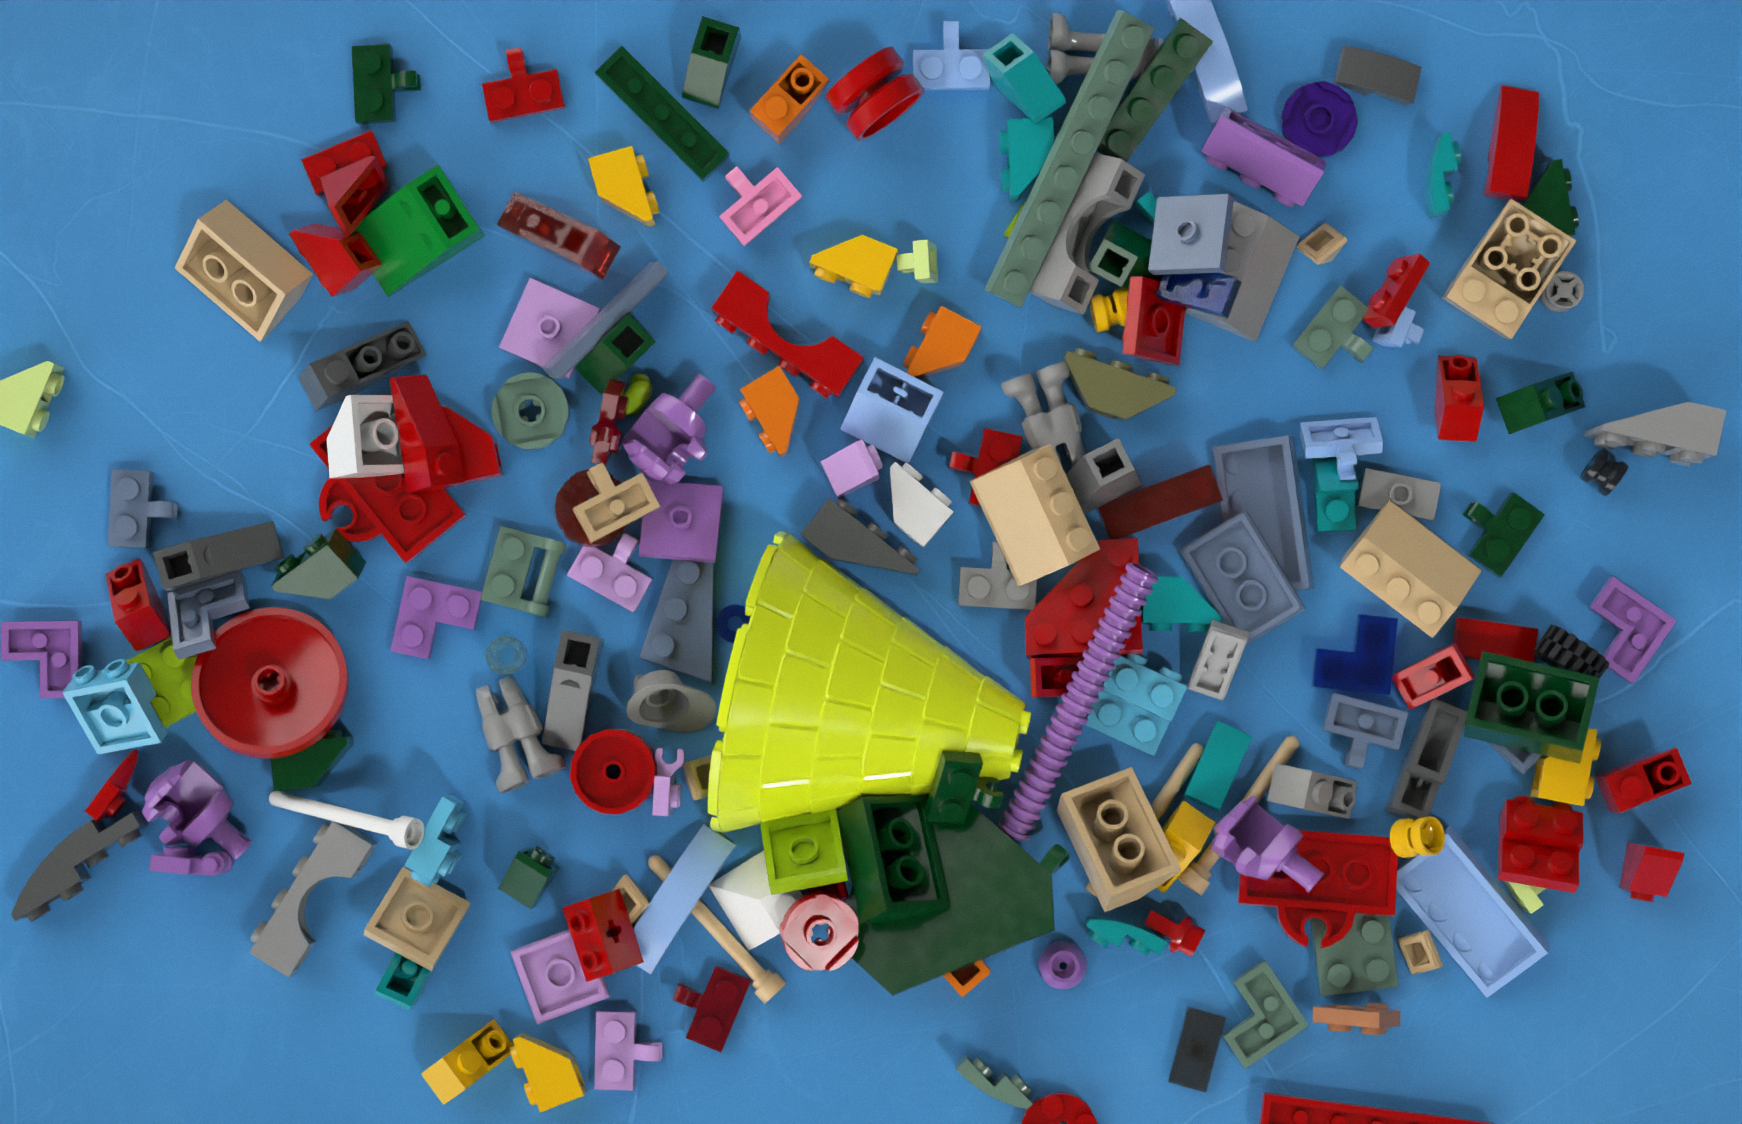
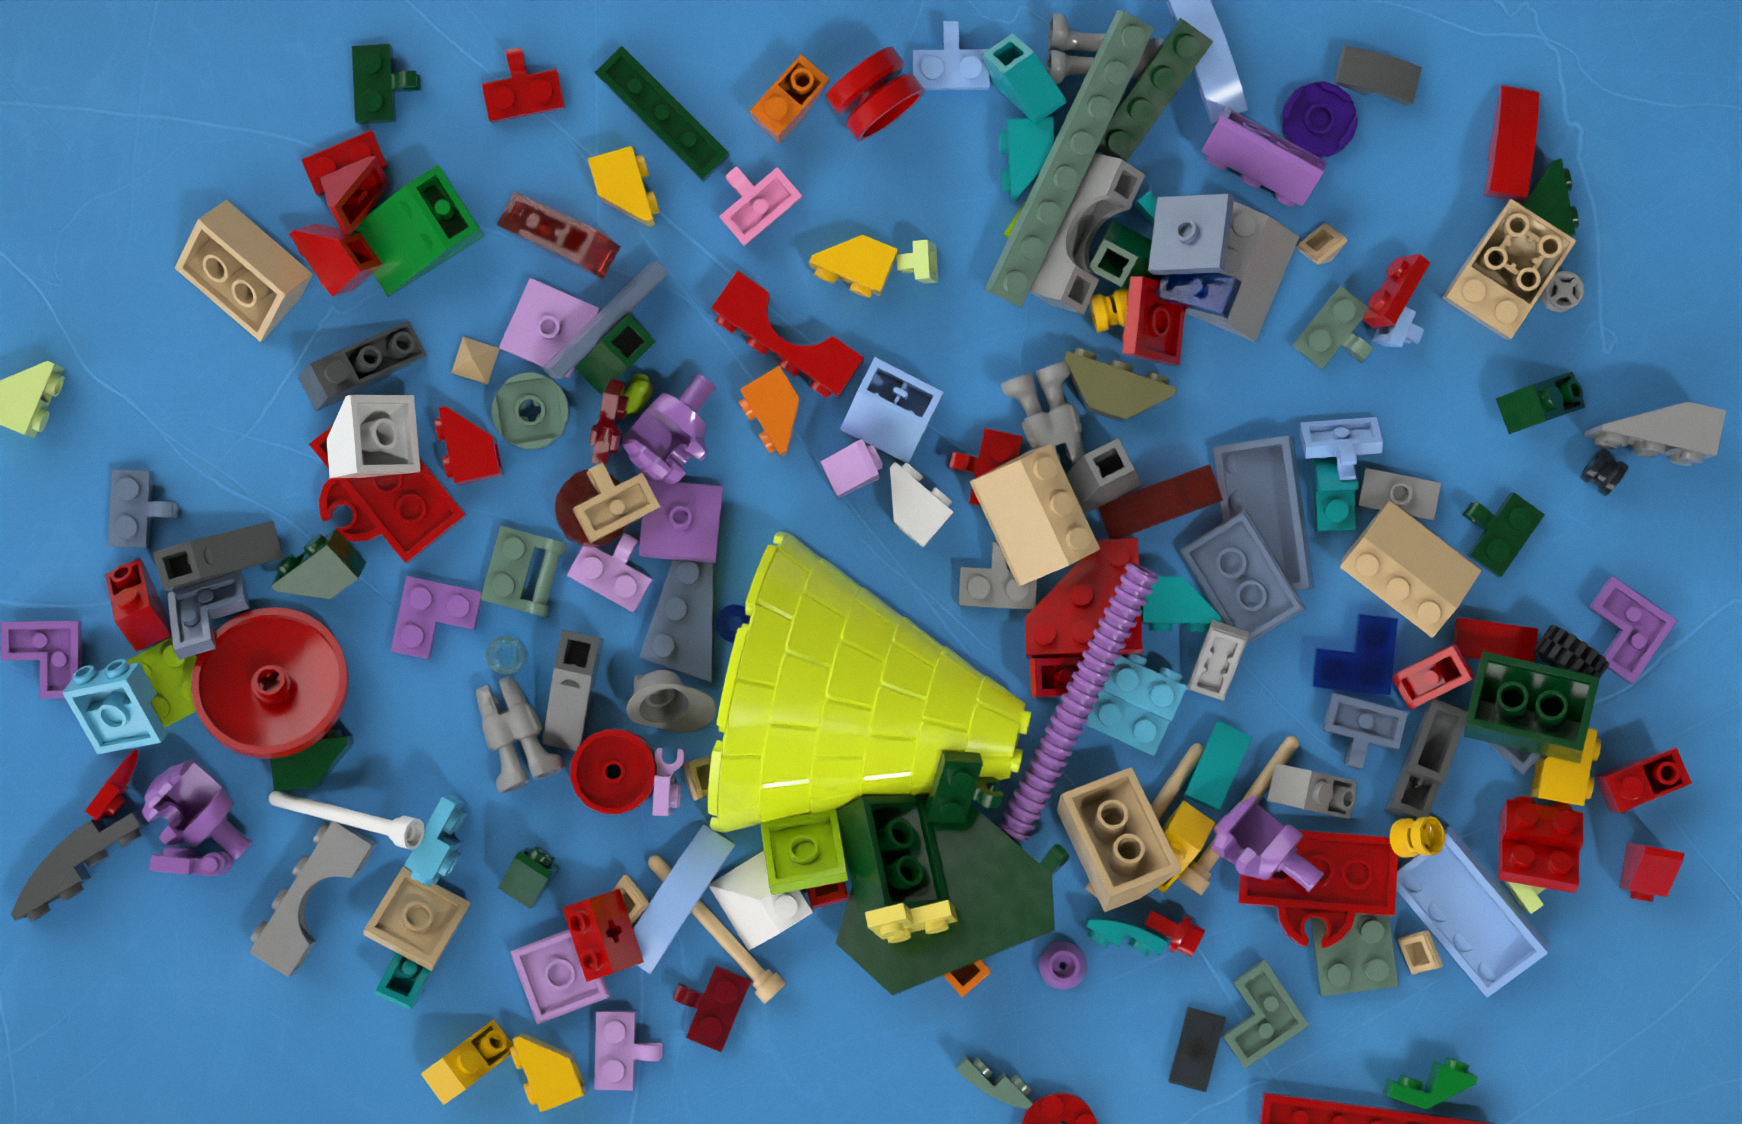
red slope [389,374,465,493] -> none
slope [682,16,741,109] -> none
plate [779,890,859,972] -> none
dark grey slope [800,498,920,576] -> none
orange slope [902,306,982,379] -> none
nougat plate [1313,1002,1401,1035] -> none
teal slope [1426,131,1461,218] -> none
red slope [1434,355,1484,442] -> none
none -> tan slope [451,337,500,385]
none -> light yellow plate [865,900,958,943]
none -> green slope [1383,1057,1478,1110]

